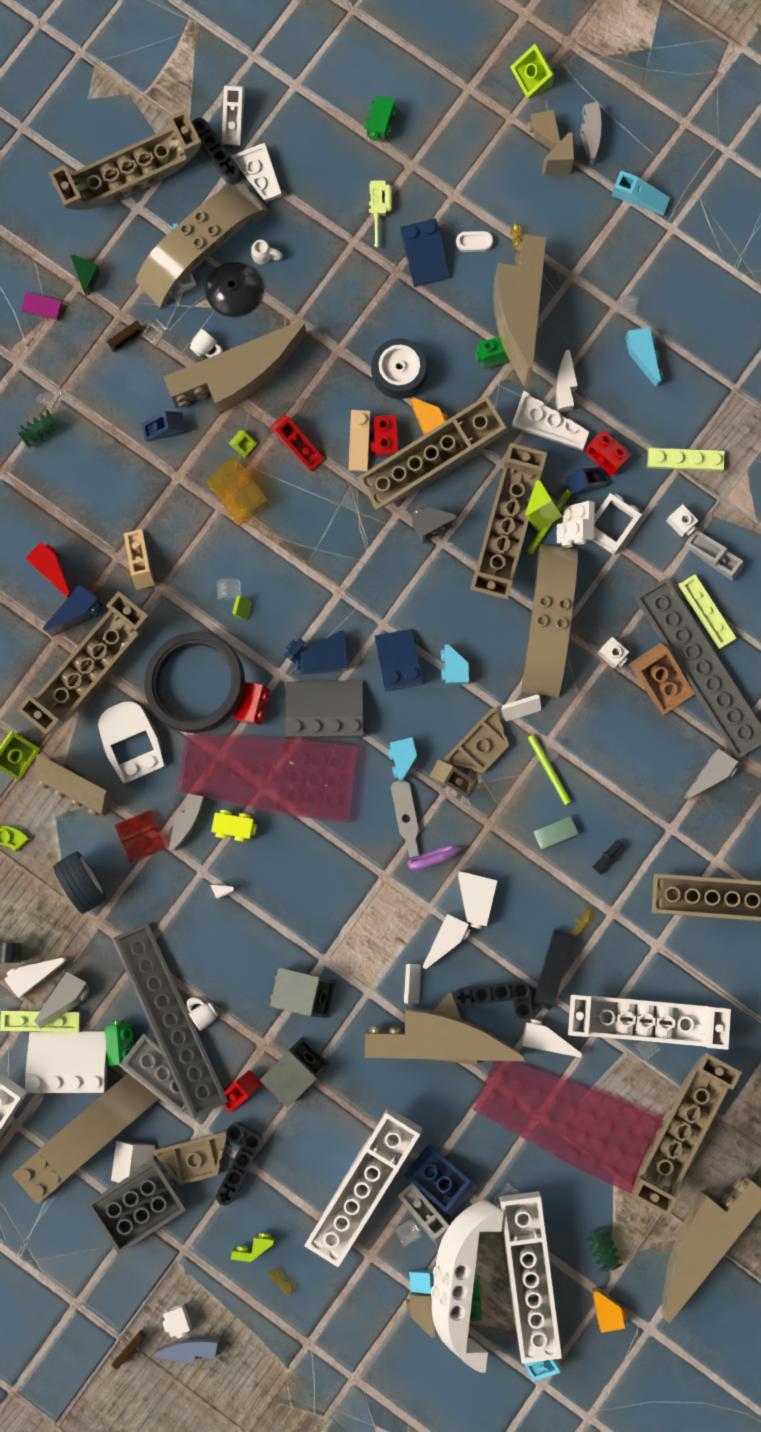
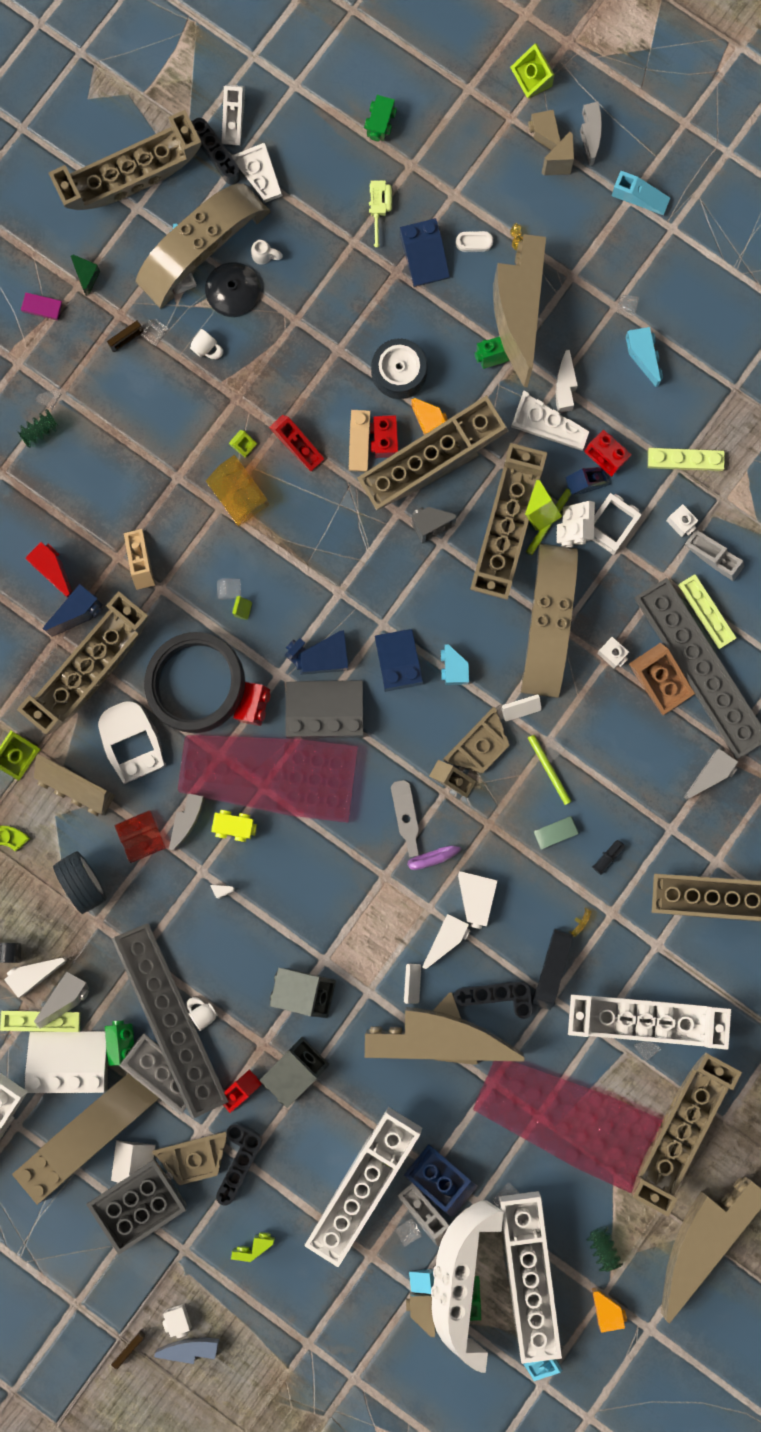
dark blue slope [142,411,186,441] -> none
dark tan slope [163,319,307,414] -> none
clear yellow piece [268,1270,292,1295] -> none
medium azure slope [387,737,417,783] -> none
white slope [522,1019,582,1057] -> none

